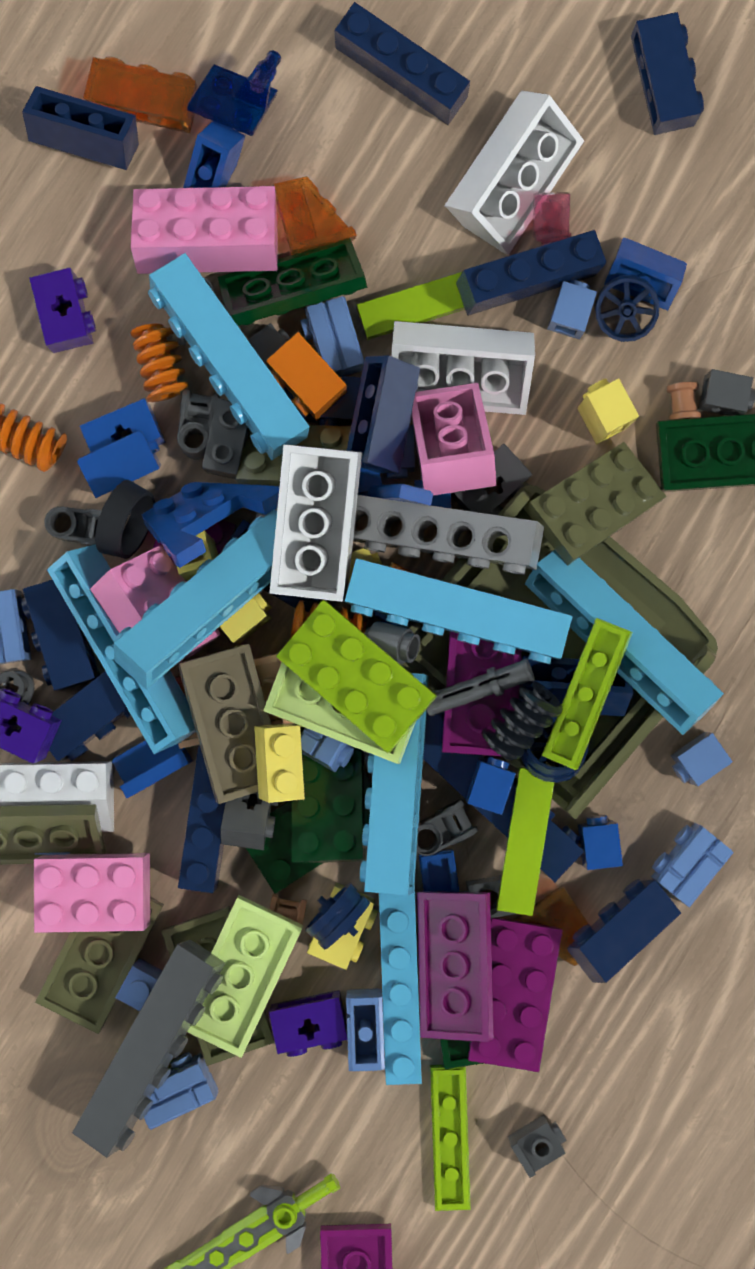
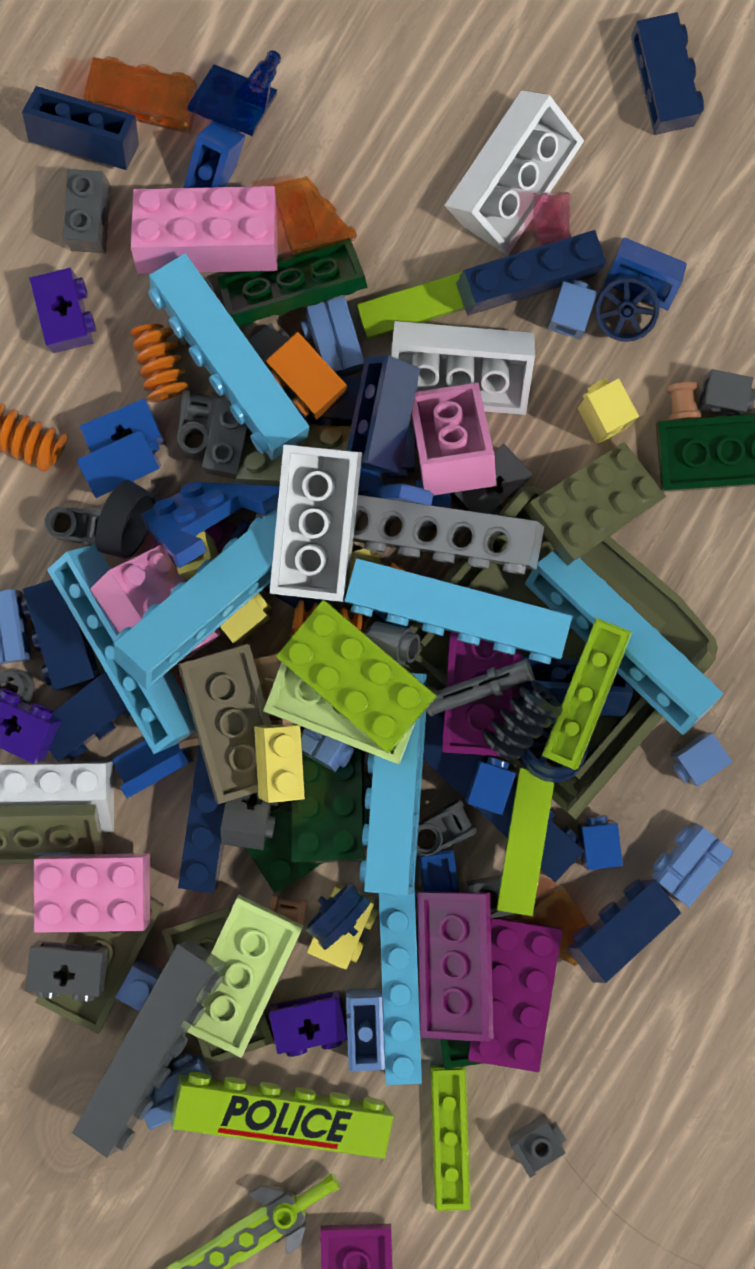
dark blue brick [334,2,470,125] -> none
none -> dark grey brick [26,941,109,1001]
none -> dark grey brick [63,169,111,253]
none -> lime brick [170,1072,394,1159]

